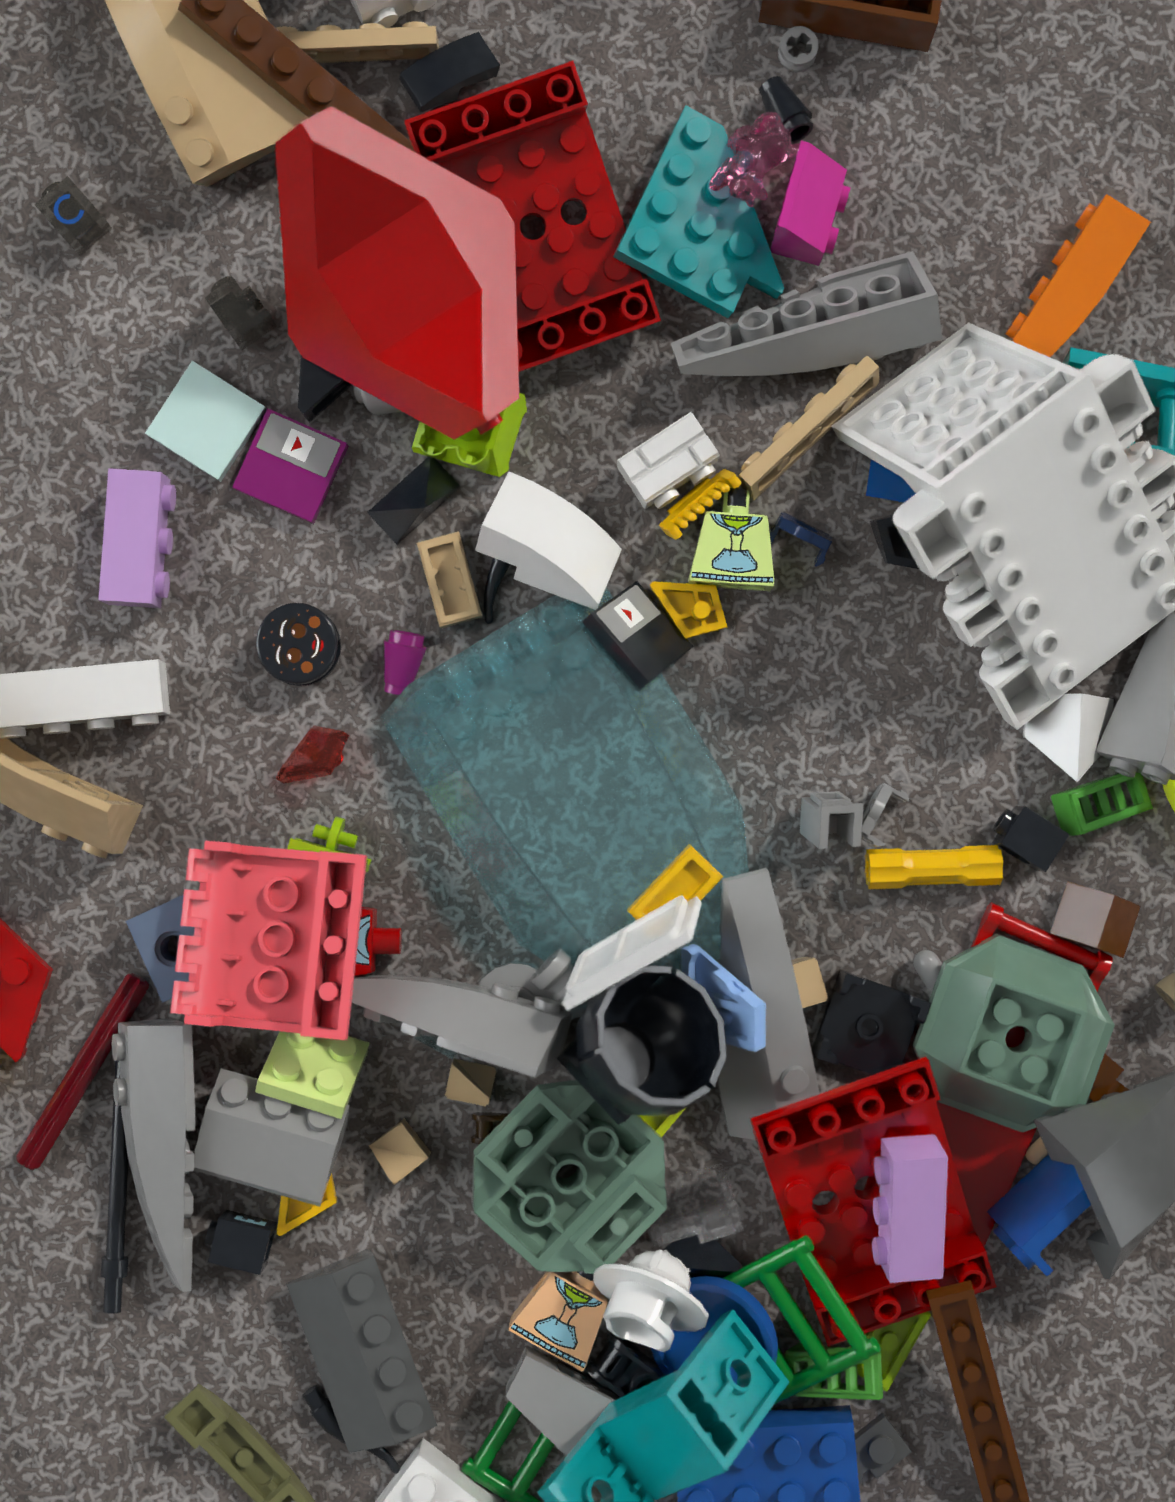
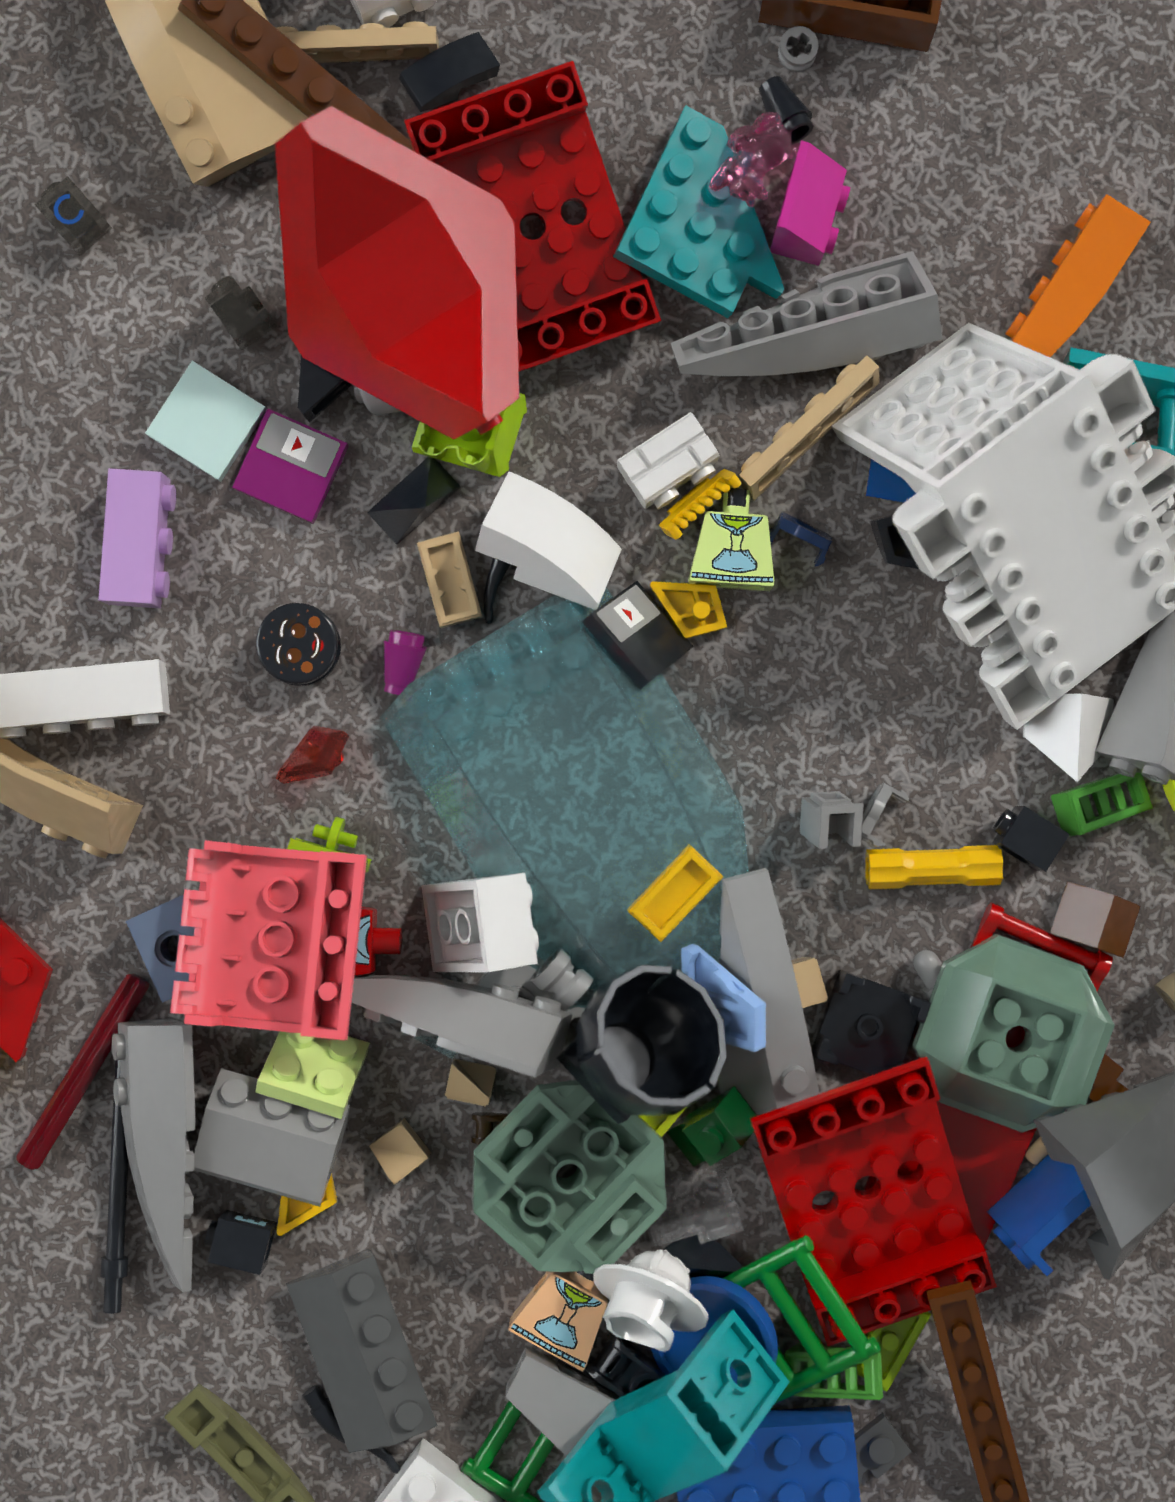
white piece [562,895,702,1011] -> none
lavender brick [872,1134,948,1283] -> none
none -> white slope [421,873,539,972]
none -> dark green arch [667,1086,757,1167]

